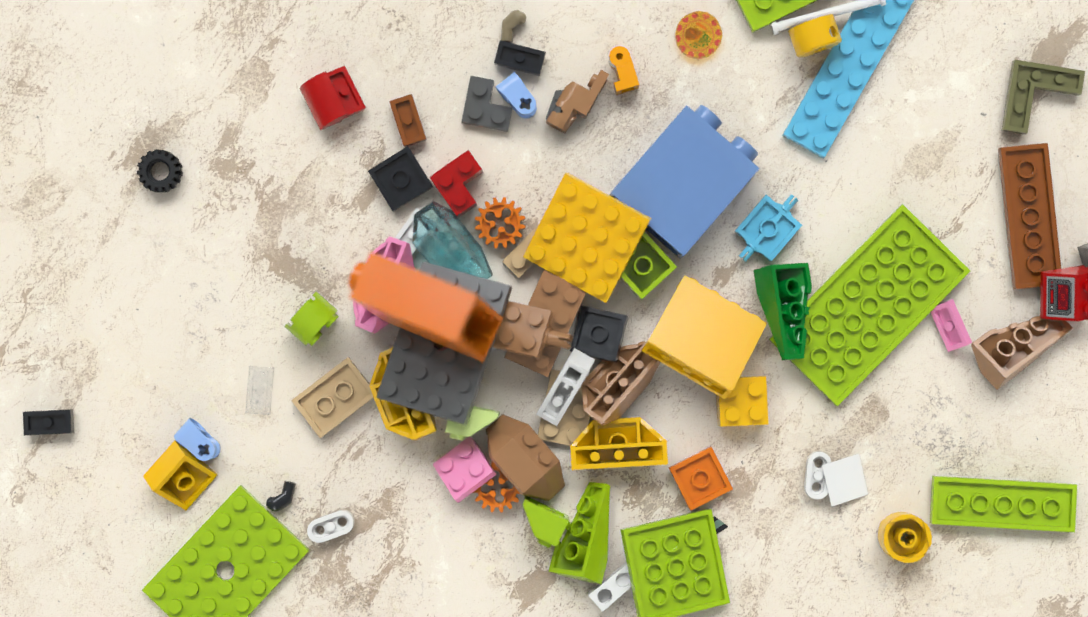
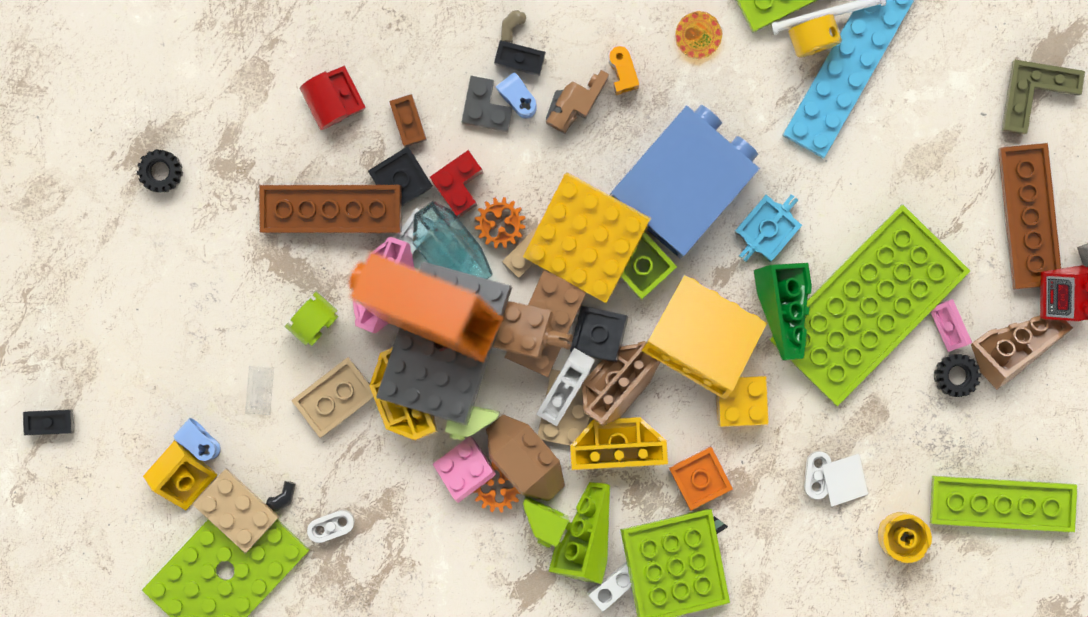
none -> tan plate [193,468,279,553]
none -> dark orange plate [259,185,402,233]
none -> black tyre [934,354,981,397]

